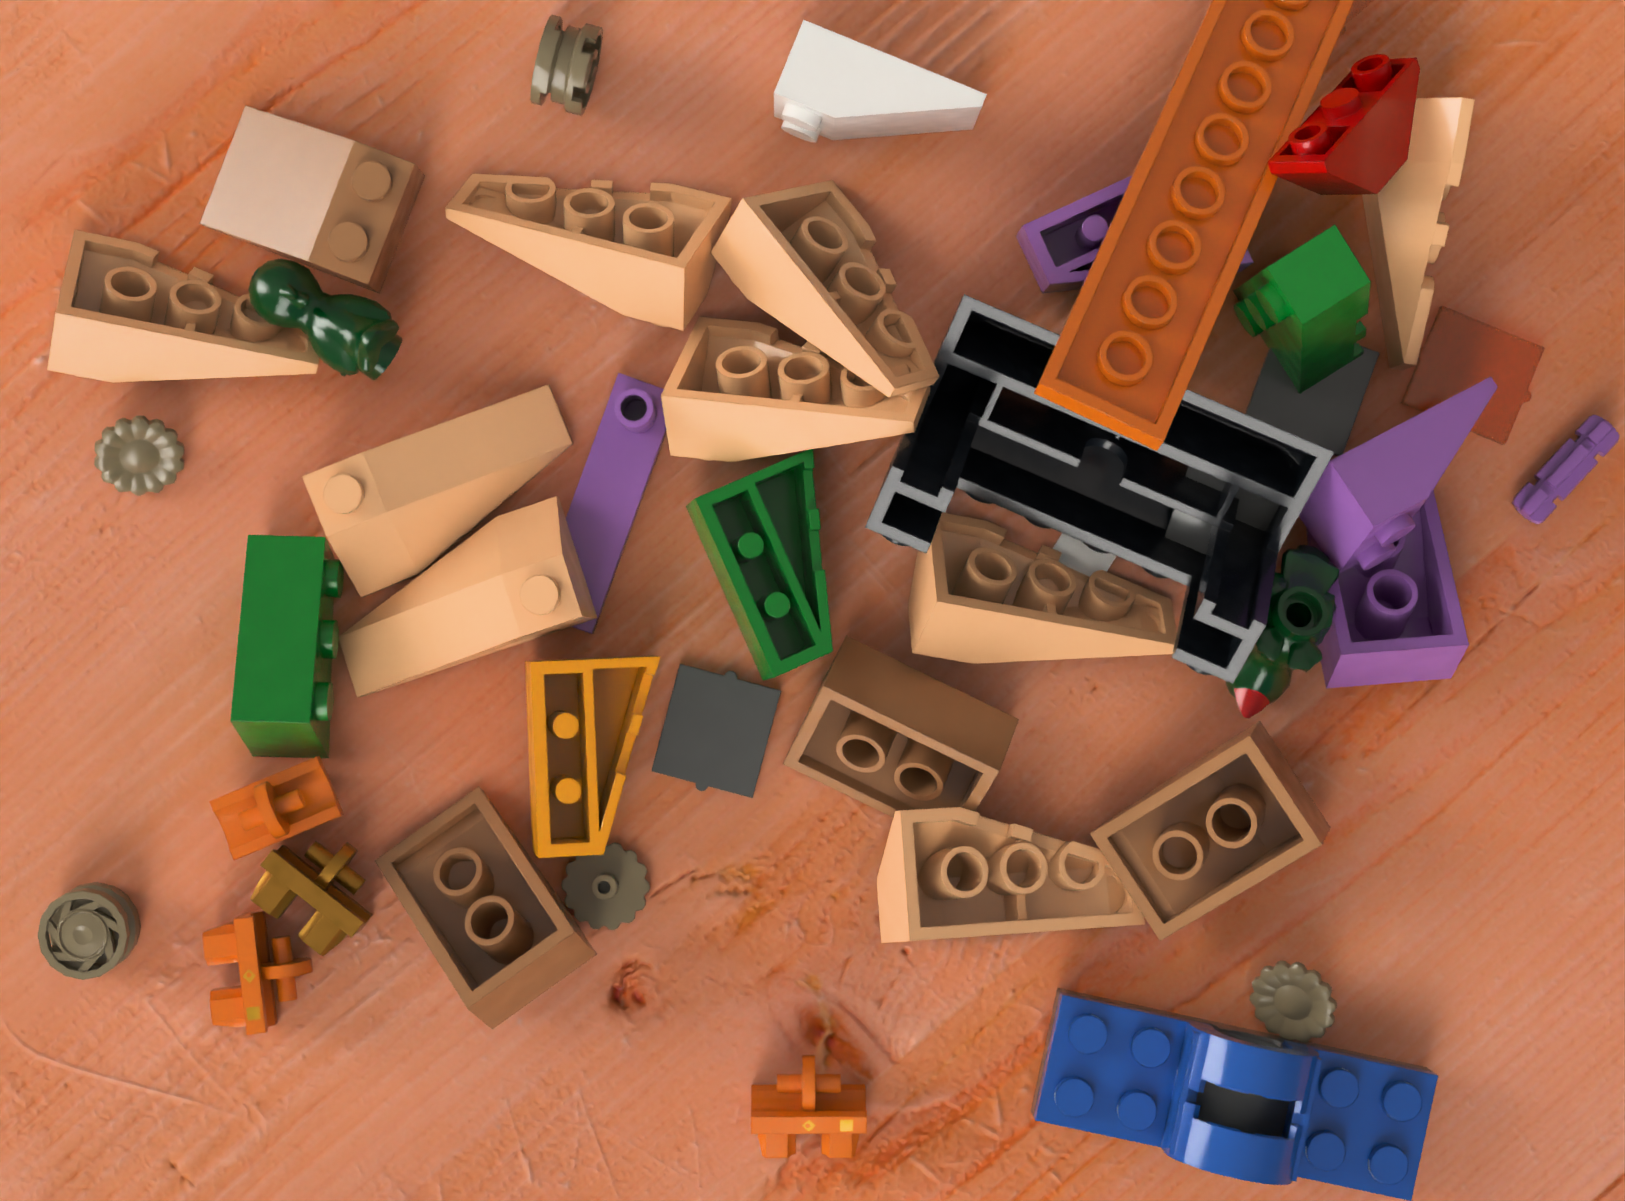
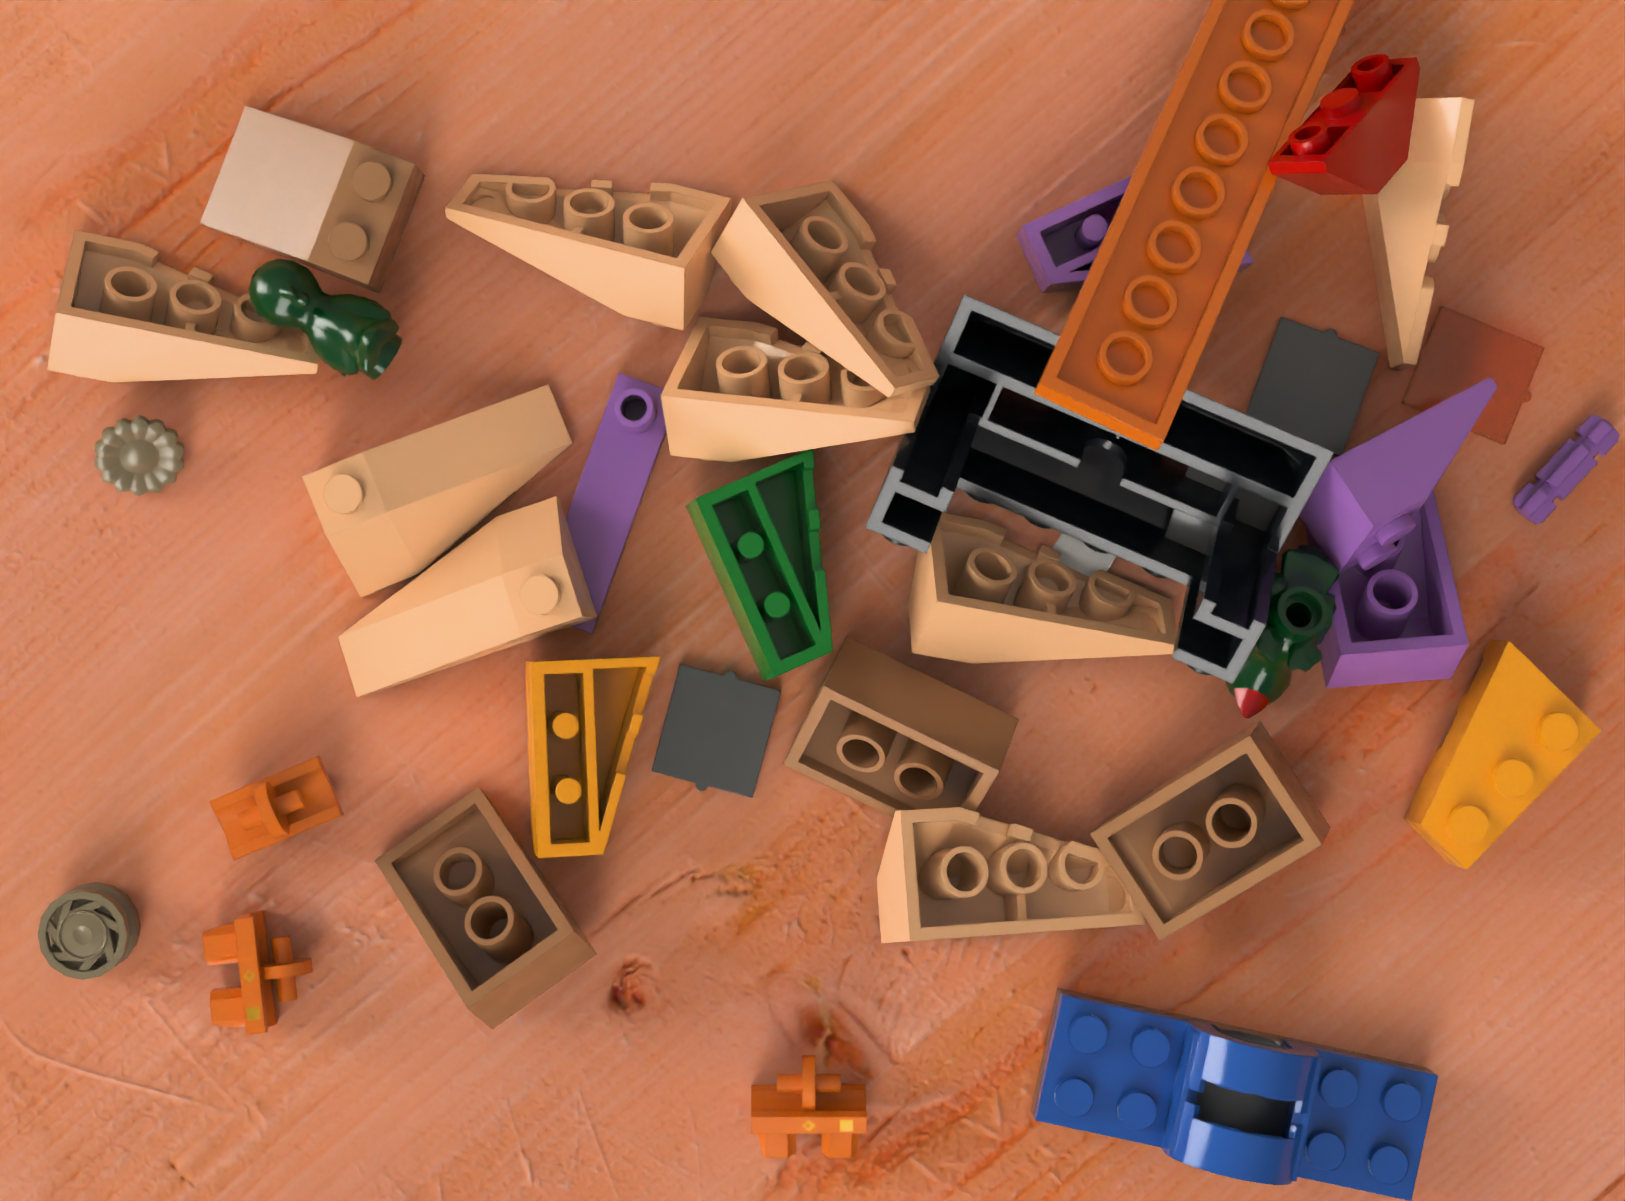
green wedge [230,535,344,758] -> none
pearl gold hips [250,841,373,956] -> none
dark tan wheel [530,15,603,116] -> none
dark tan piece [561,843,650,930] -> none
white slope [774,20,987,143] -> none
green wedge [1233,225,1371,394] -> none
dark tan piece [1249,961,1337,1043] -> none
none -> light orange wedge [1403,640,1601,870]

